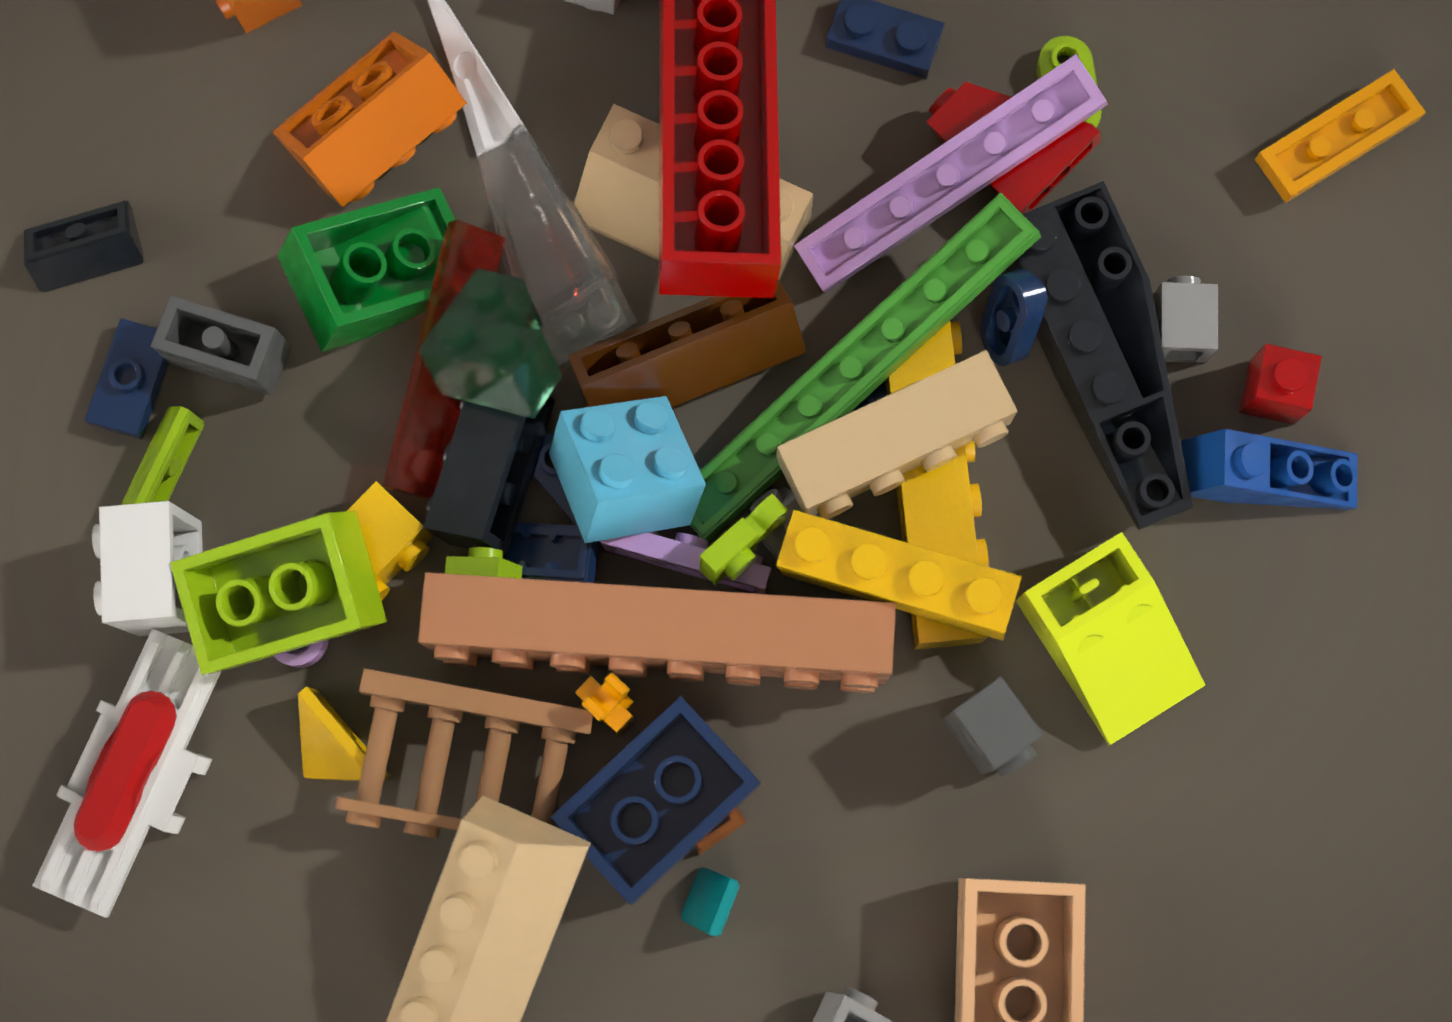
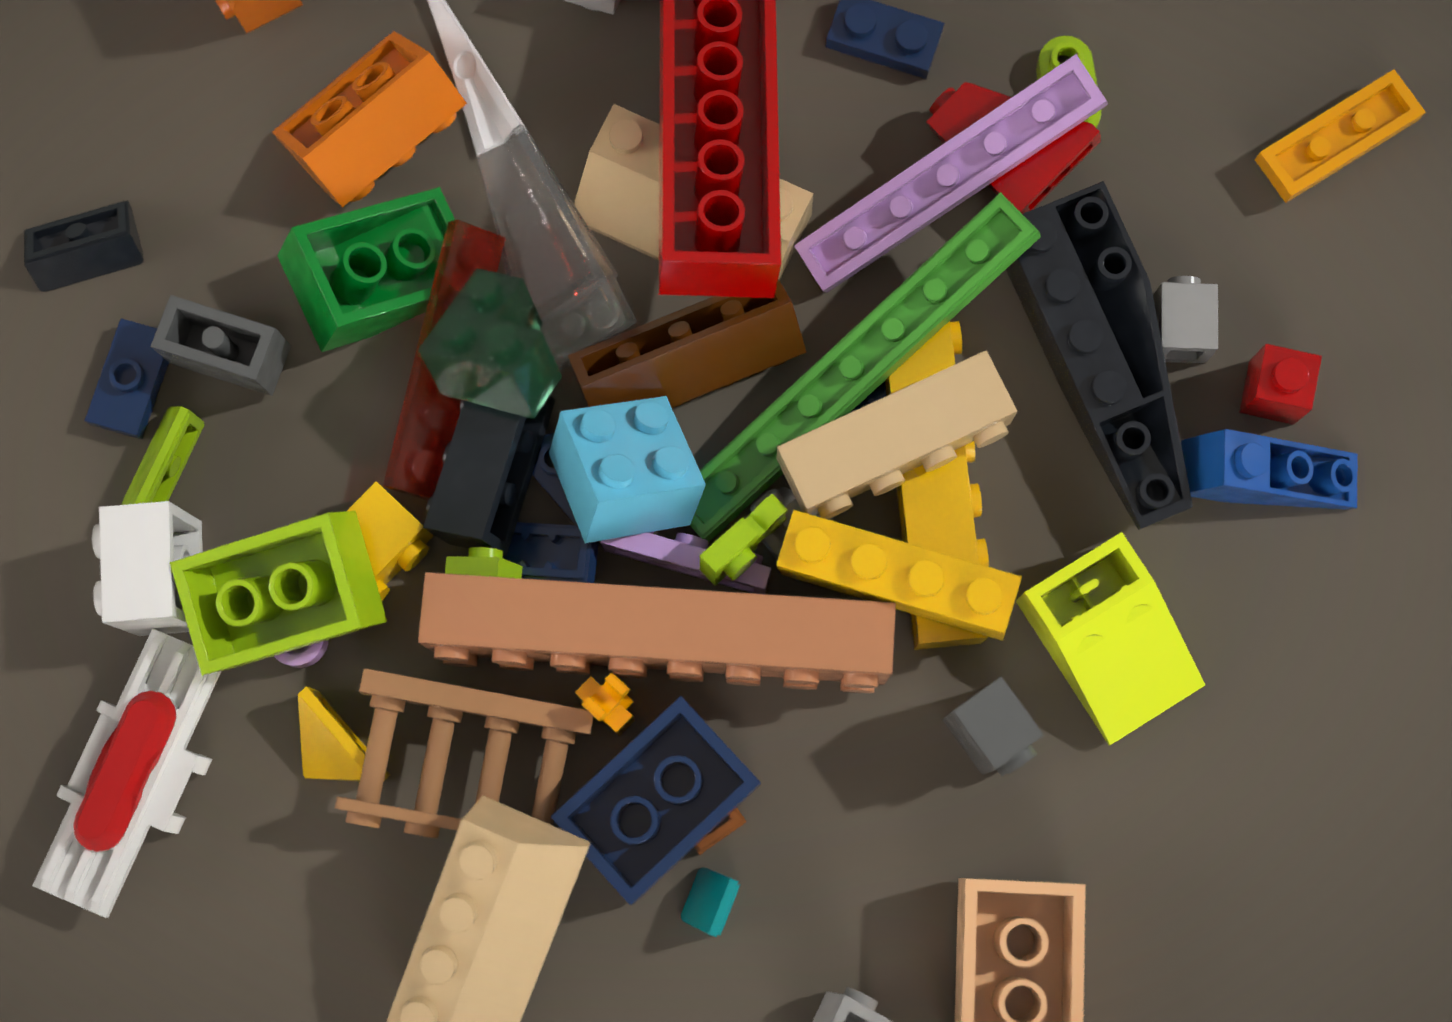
dark blue plate [980,268,1047,366] -> none

